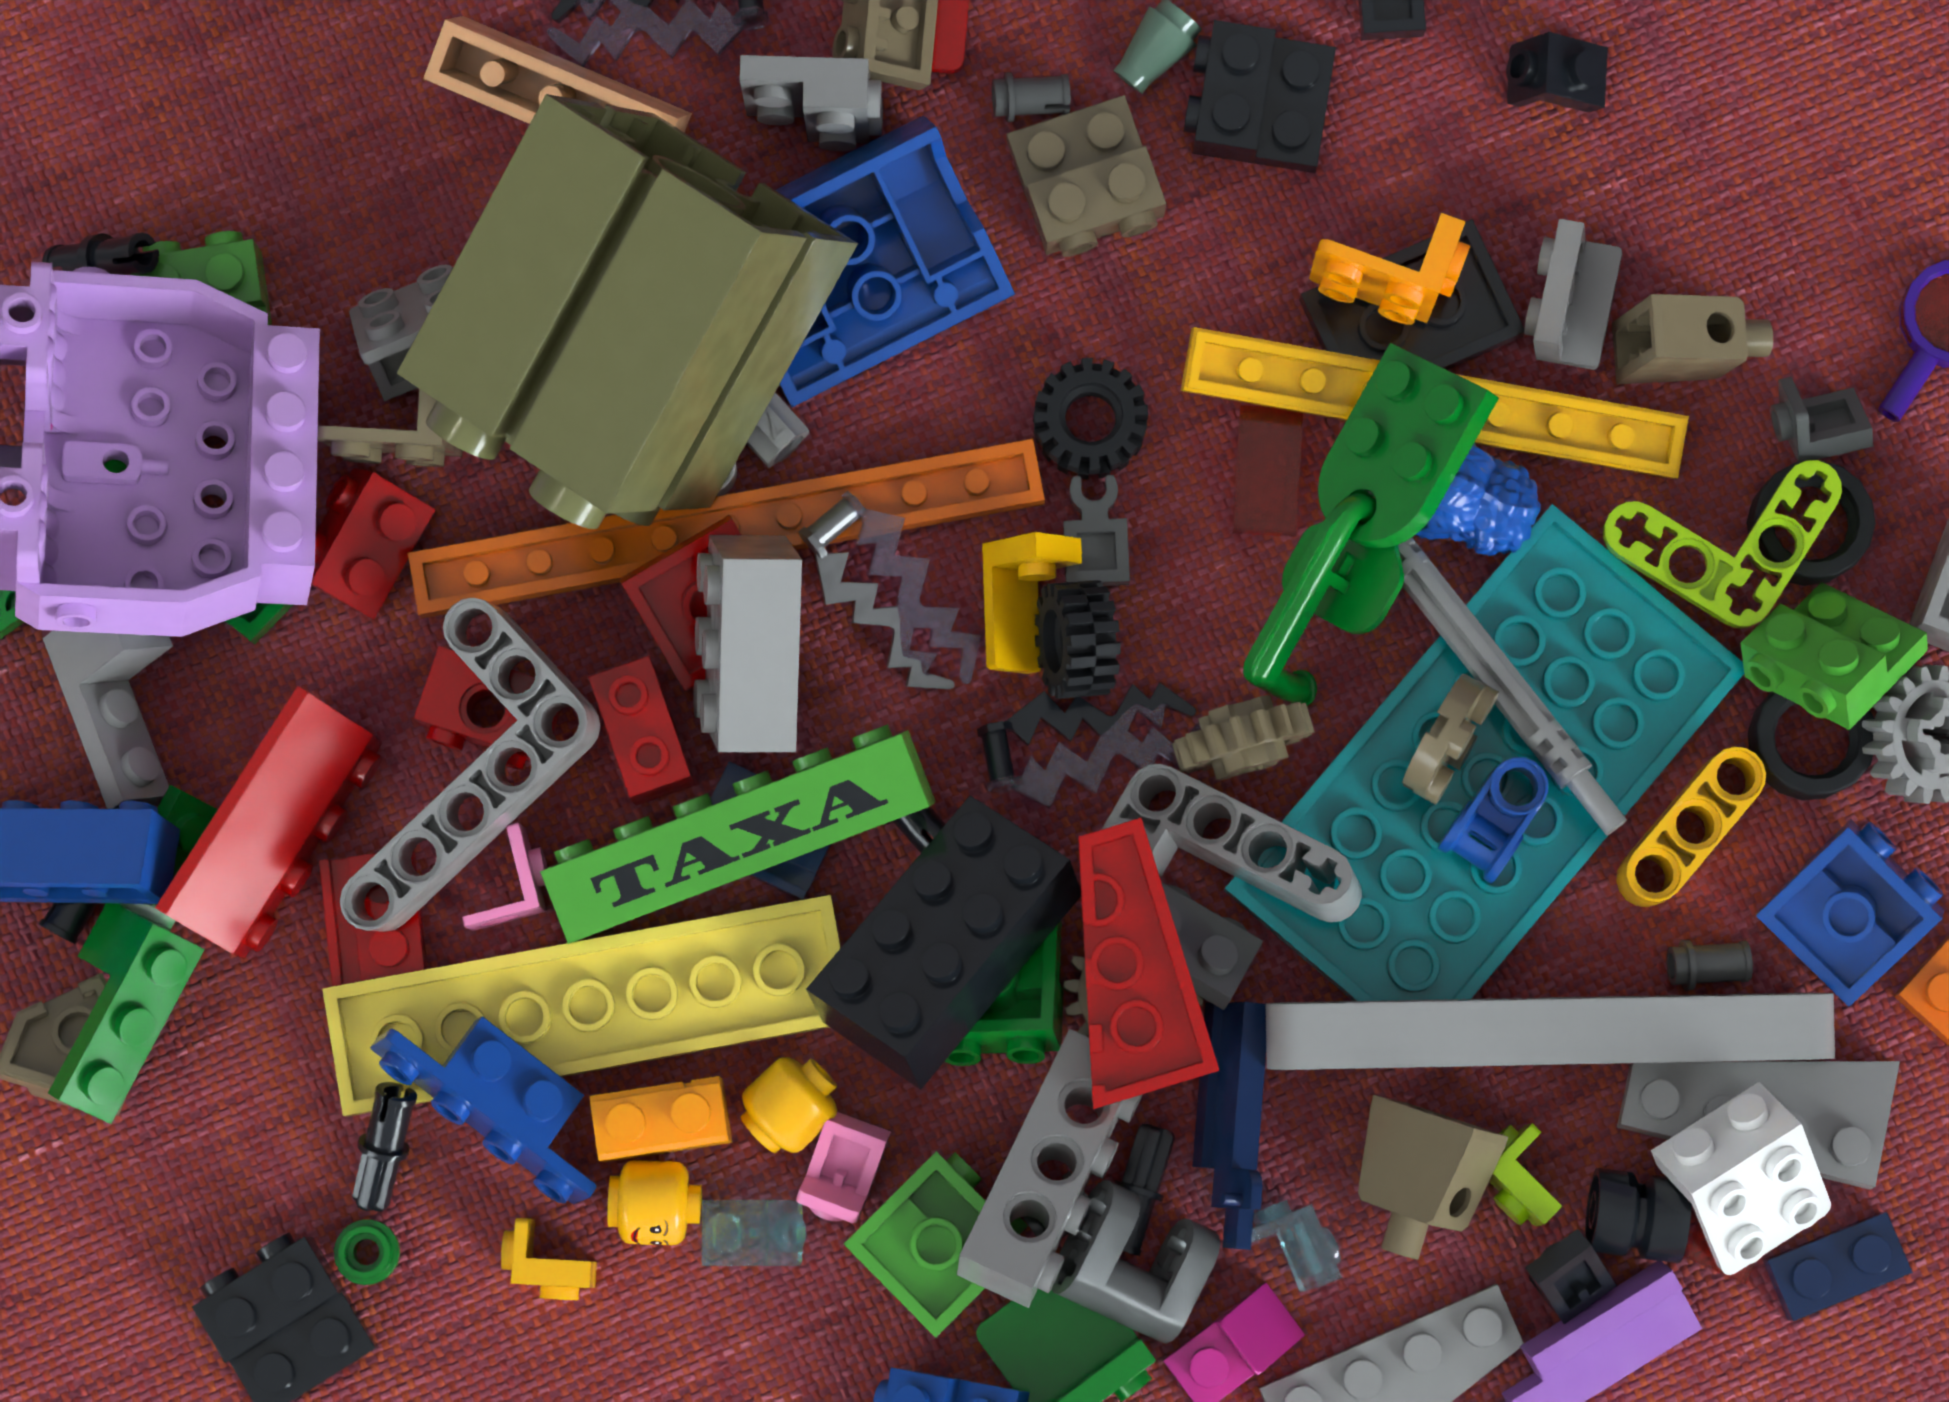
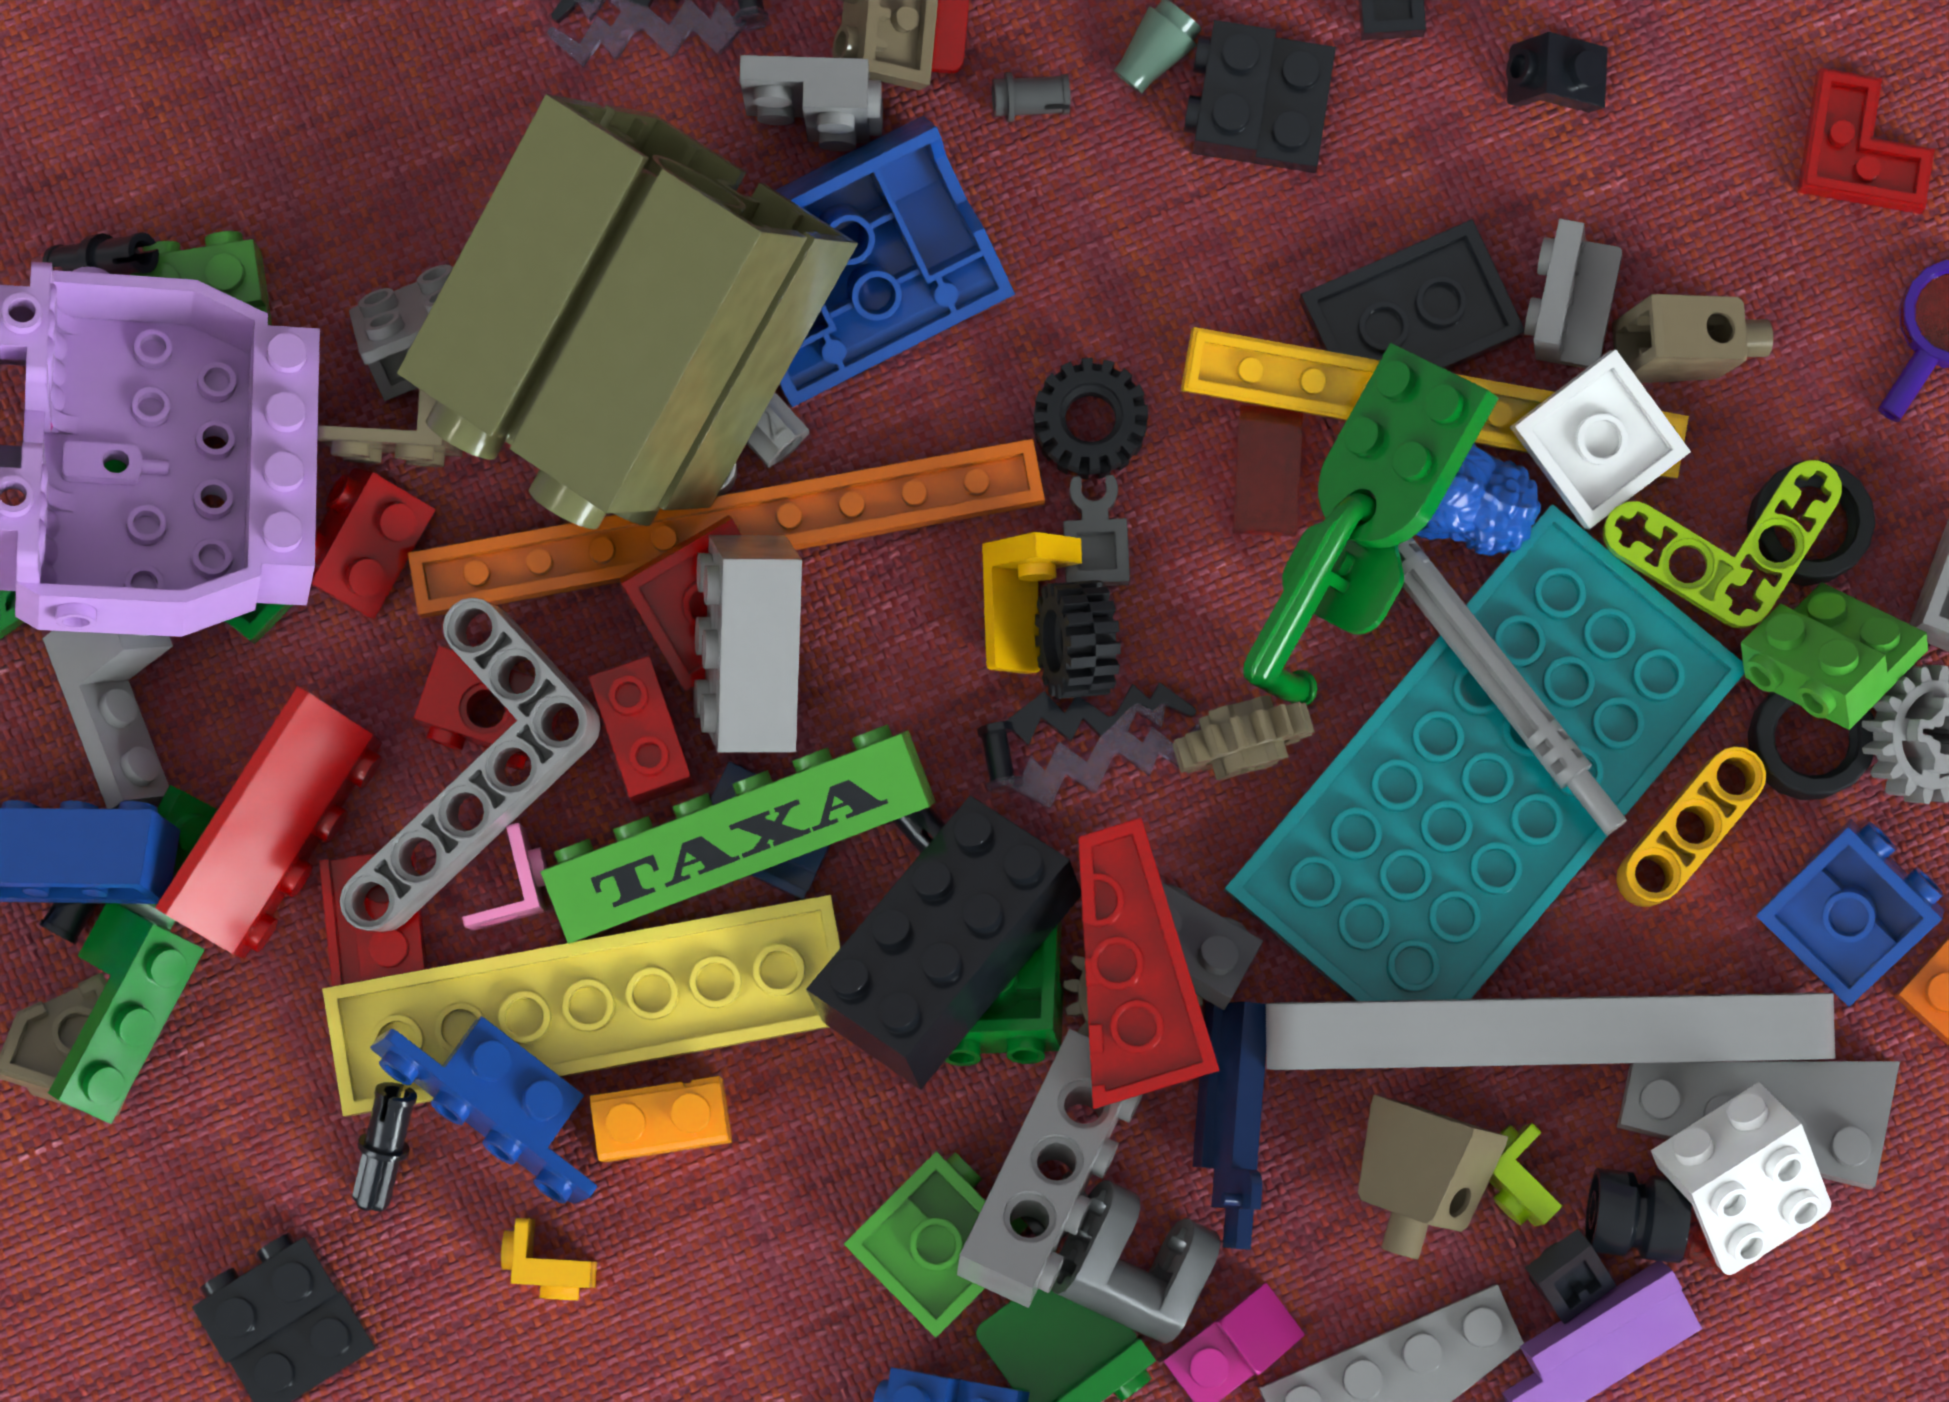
green plate [334,1219,400,1285] -> none
light nougat brick [423,16,692,133] -> none
yellow head [607,1160,702,1245] -> none
clear light blue bracket [702,1200,806,1266] -> none
yellow head [740,1057,838,1154] -> none
bright pink bracket [796,1112,891,1223] -> none
piece [799,491,981,689] -> none
dark tan plate [1006,95,1166,257] -> none
light grey beam [1101,764,1362,923] -> none
black axle [1115,1124,1175,1256] -> none
clear light blue bracket [1251,1200,1342,1292] -> none
light orange bracket [1309,213,1471,325] -> none
dark tan plate [1402,673,1499,805] -> none
blue piece [1437,757,1548,884] -> none
dark grey pin [1666,939,1753,991] -> none
dark blue plate [1763,1212,1913,1321] -> none
dark grey bracket [1770,376,1873,462] -> none
none -> white plate [1510,349,1691,529]
none -> red tile [1797,68,1935,214]

